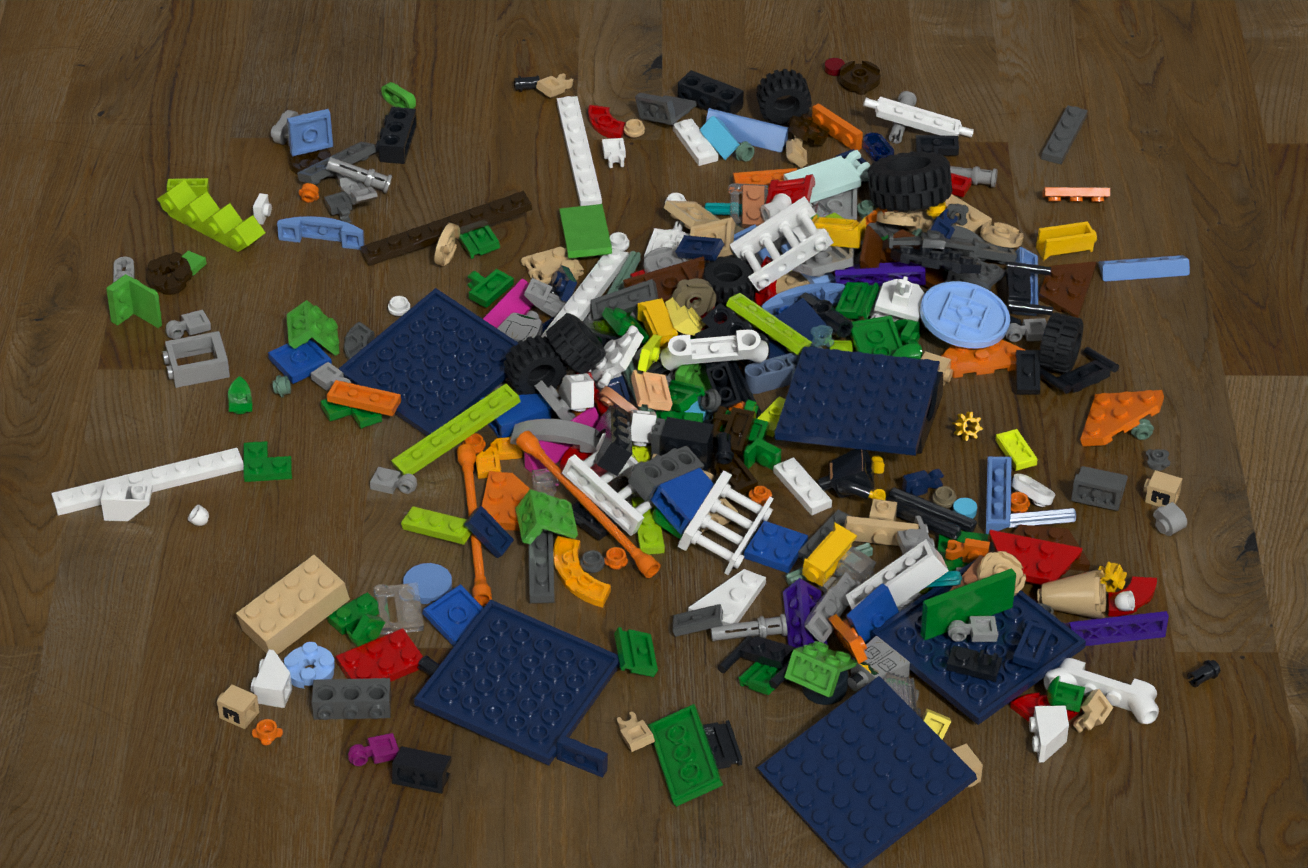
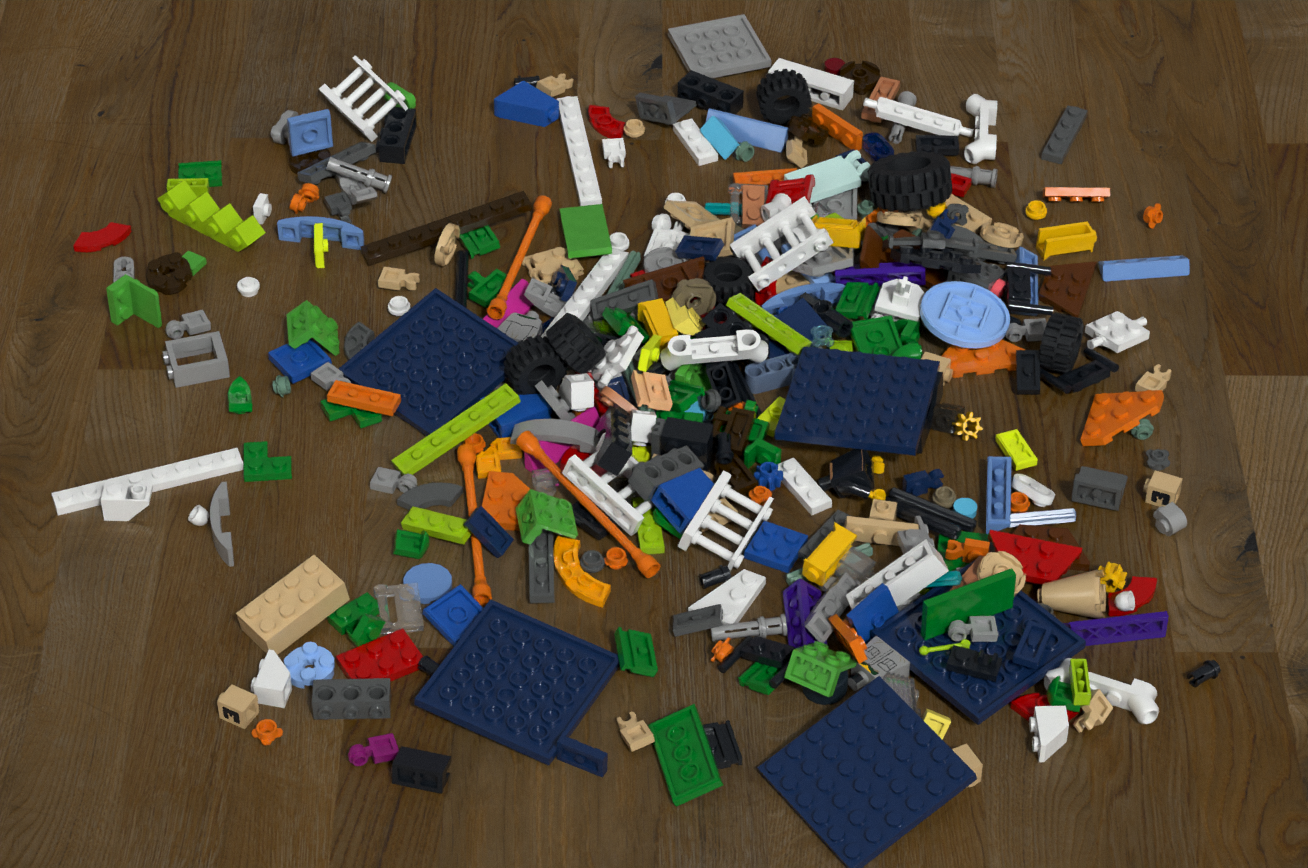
none -> red tile [73,222,132,253]
none -> green plate [178,160,222,187]
none -> light grey slope [210,481,234,567]
none -> white plate [237,277,260,297]
none -> orange plate [289,193,307,214]
none -> neon yellow plate [314,223,328,268]
none -> white fence [319,55,408,142]
none -> tan plate [378,267,420,290]
none -> green plate [393,529,430,559]
none -> dark grey tile [397,482,463,510]
none -> black axle [455,250,469,308]
none -> orange hose [487,195,552,320]
none -> blue slope [494,81,559,127]
none -> white plate [652,214,671,231]
none -> light grey plate [668,14,771,78]
none -> black pin [699,565,732,589]
none -> orange plate [711,637,734,662]
none -> blue gear [754,462,783,491]
none -> white brick [768,58,854,111]
none -> nougat plate [861,77,900,123]
none -> lime hinge [919,639,971,656]
none -> clear smoke bracket [932,402,965,433]
none -> white plate [964,94,997,165]
none -> coral tile [991,278,1007,298]
none -> yellow plate [1025,200,1047,220]
none -> lime piece [1069,659,1091,705]
none -> white plate [1085,311,1150,353]
none -> tan plate [1135,364,1171,391]
none -> orange plate [1143,203,1163,229]

